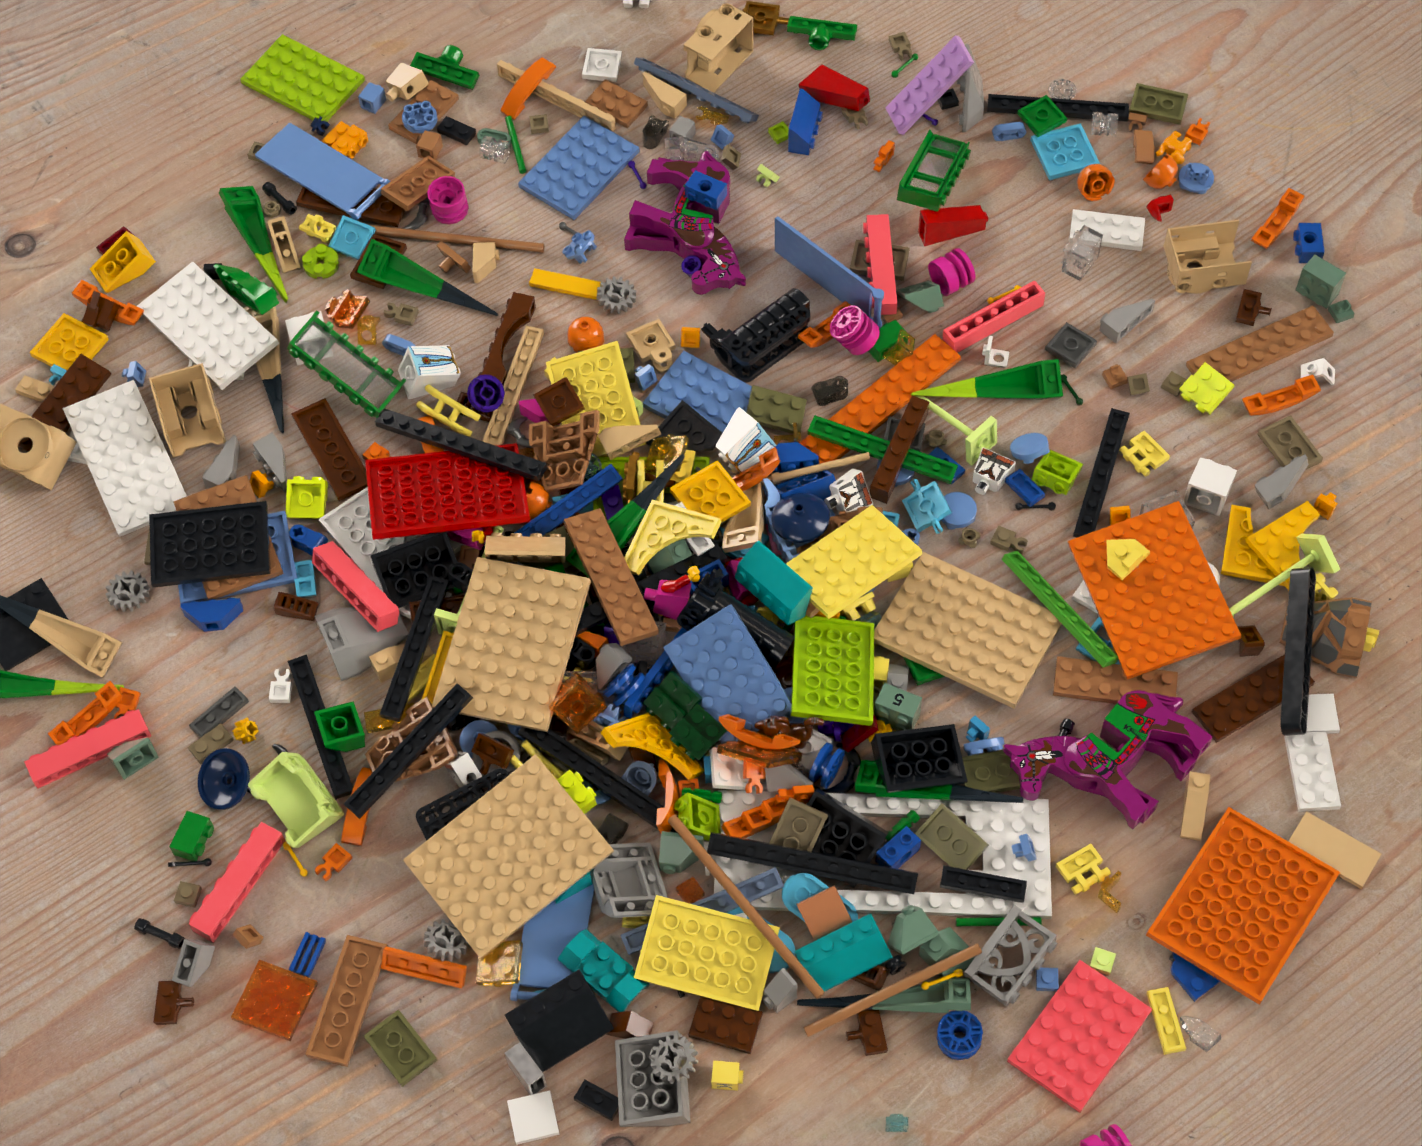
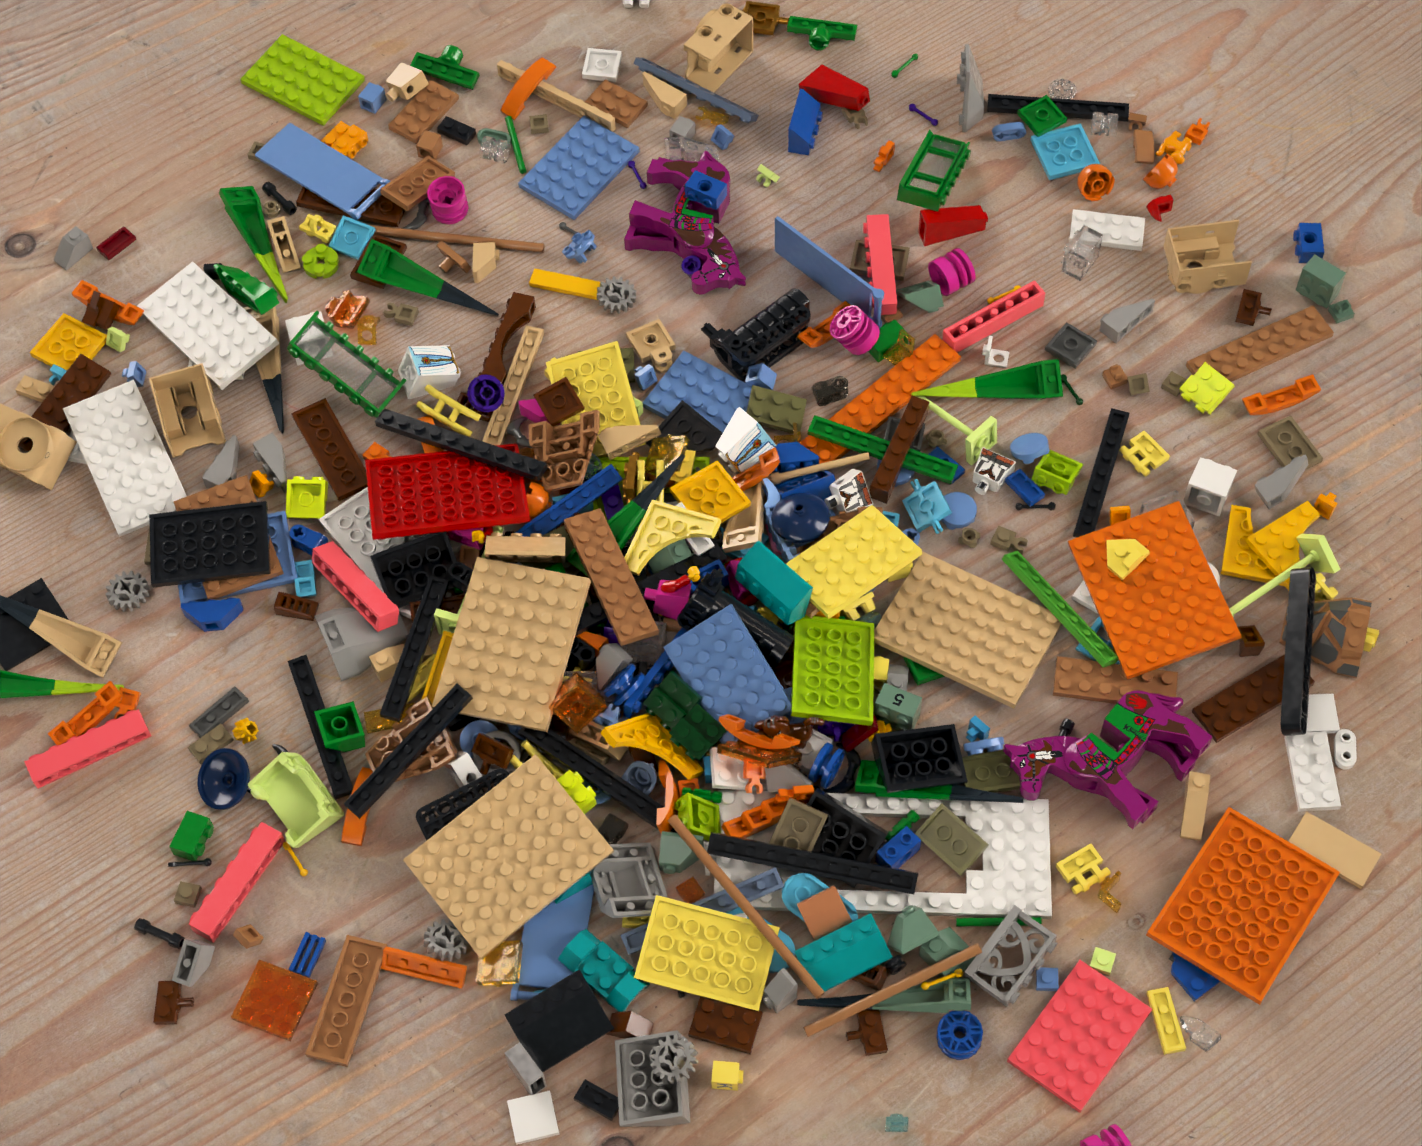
yellow slope [90,231,156,293] -> none
sand green slope [107,737,159,780] -> none
white plate [269,669,292,703] -> none
dark blue plate [310,116,330,136] -> none
orange plate [315,843,352,882] -> none
olive plate [364,1009,437,1087] -> none
medium blue beam [382,334,416,356] -> none
medium blue tile [402,101,438,133] -> none
orange cylinder [567,316,604,353] -> none
clear smoke piece [642,115,669,149] -> none
light orange tile [681,327,700,348] -> none
dark tan plate [721,144,741,170] -> none
lime tile [768,121,789,144] -> none
lavender plate [886,35,974,135] -> none
dark tan plate [889,32,912,61] -> none
black plate [938,89,959,110] -> none
black tile [940,866,1027,903] -> none
medium blue tile [1011,834,1037,861] -> none
olive plate [1129,83,1188,125] -> none
medium blue plate [1178,162,1214,195] -> none
orange slope [1251,188,1305,249] -> none
white bracket [1300,358,1335,385] -> none
none -> light grey slope [54,226,93,271]
none -> yellowish green tile [106,327,130,352]
none -> medium blue brick [745,363,777,390]
none -> white plate [1334,729,1357,770]

